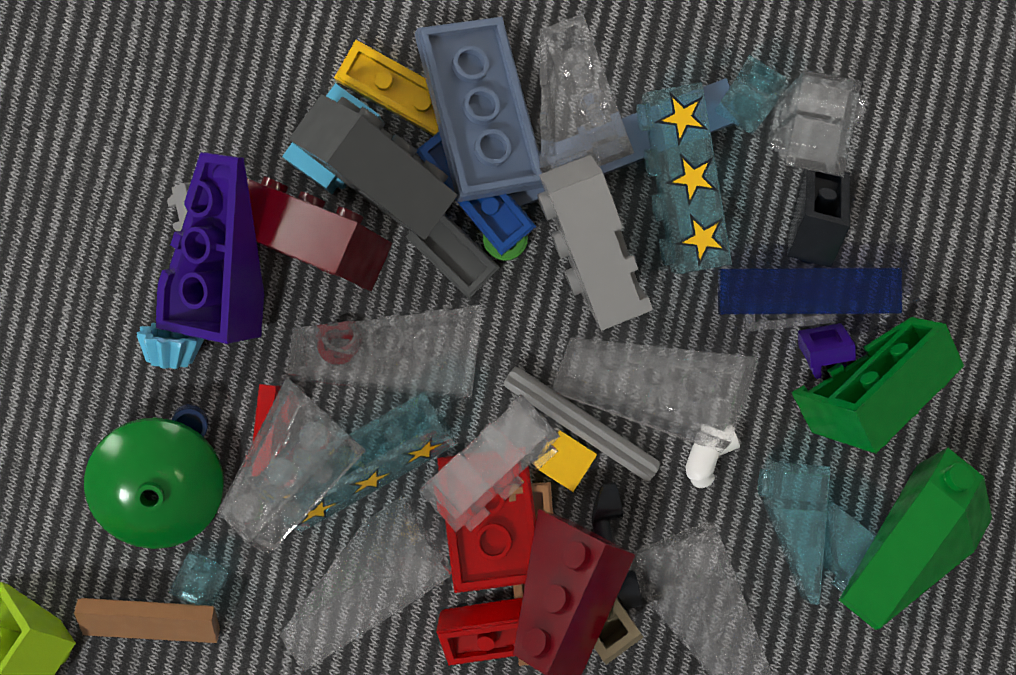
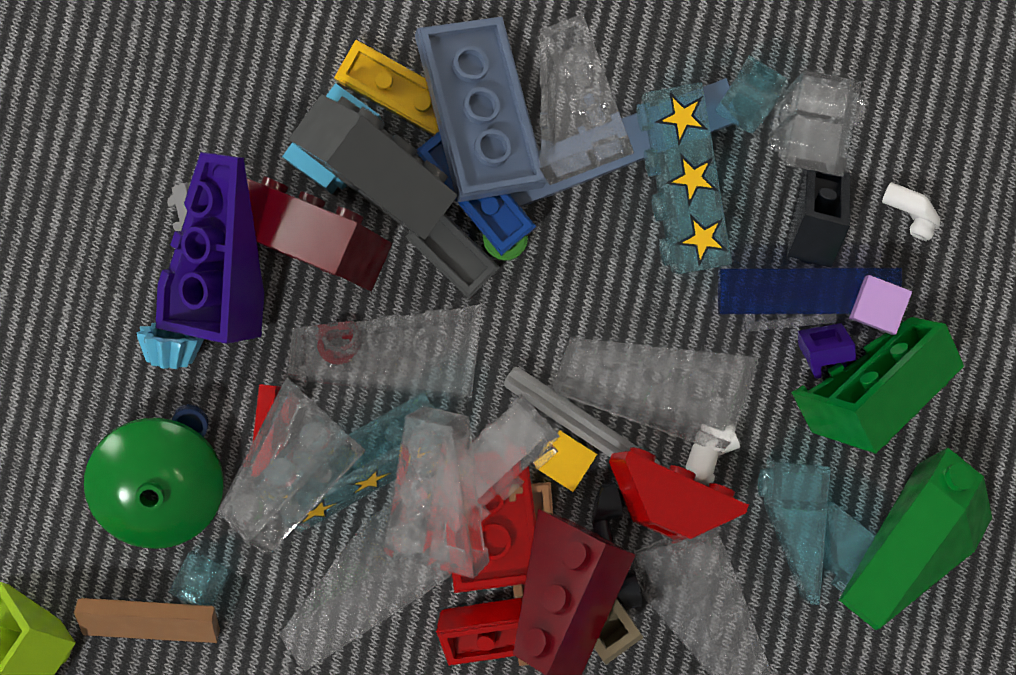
light grey wedge [537,154,653,331] -> none
none -> clear wedge [383,406,490,578]
none -> red slope [609,447,749,539]
none -> lavender tile [849,275,912,335]
none -> white arm [882,182,940,241]

